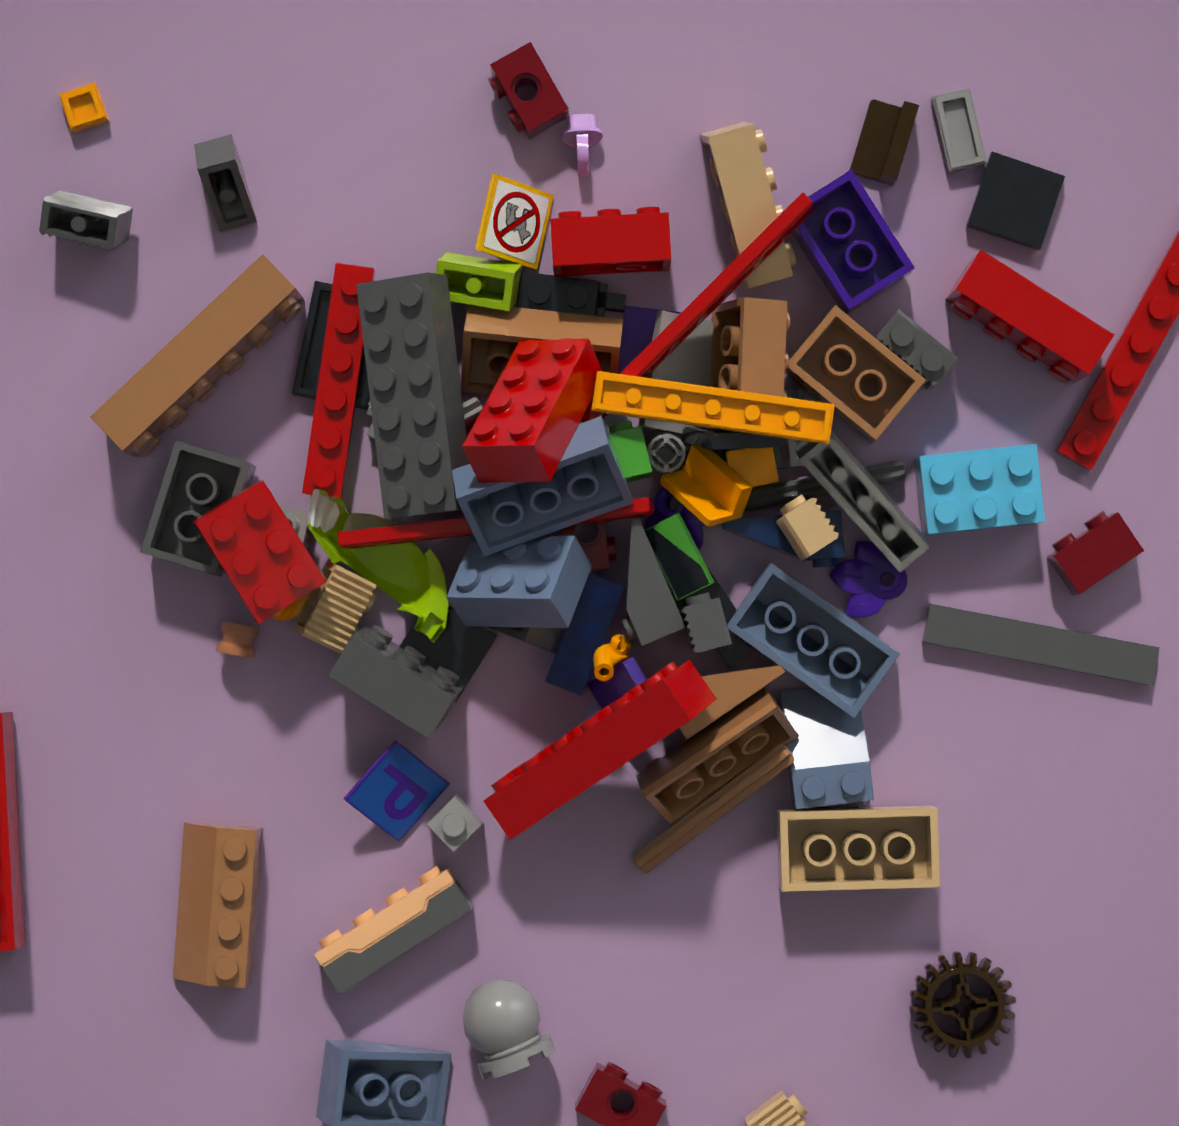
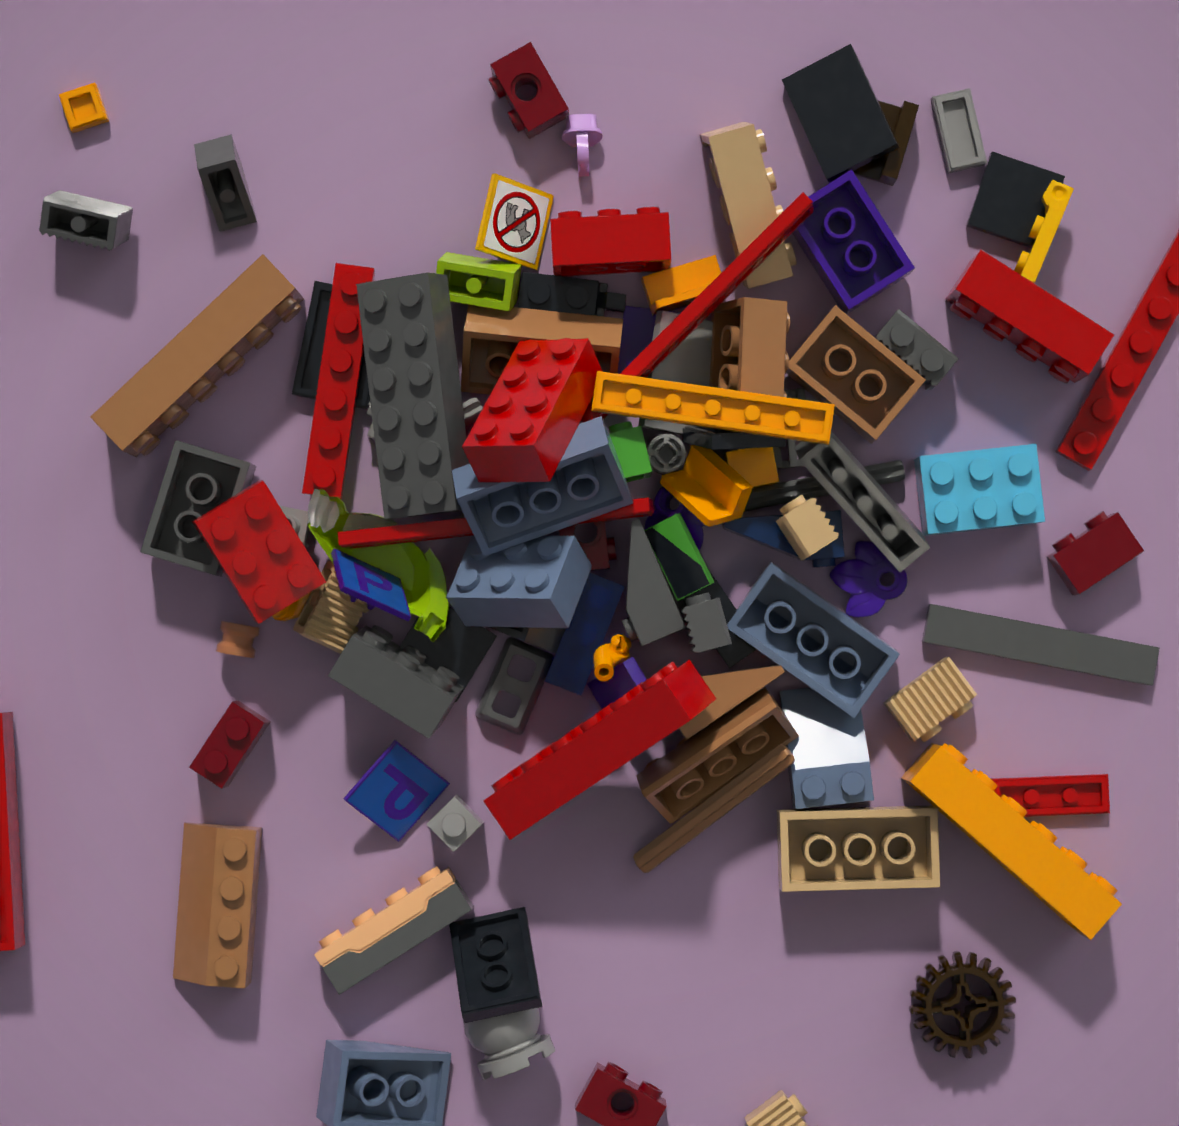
none -> dark red brick [189,701,271,789]
none -> piece [331,548,411,621]
none -> black tile [449,907,543,1023]
none -> dark grey piece [475,637,554,735]
none -> light orange panel [641,255,721,316]
none -> black tile [782,44,900,183]
none -> tan brick [883,657,977,742]
none -> light orange brick [901,743,1122,940]
none -> red tile [991,774,1110,817]
none -> yellow hinge [1014,180,1074,283]

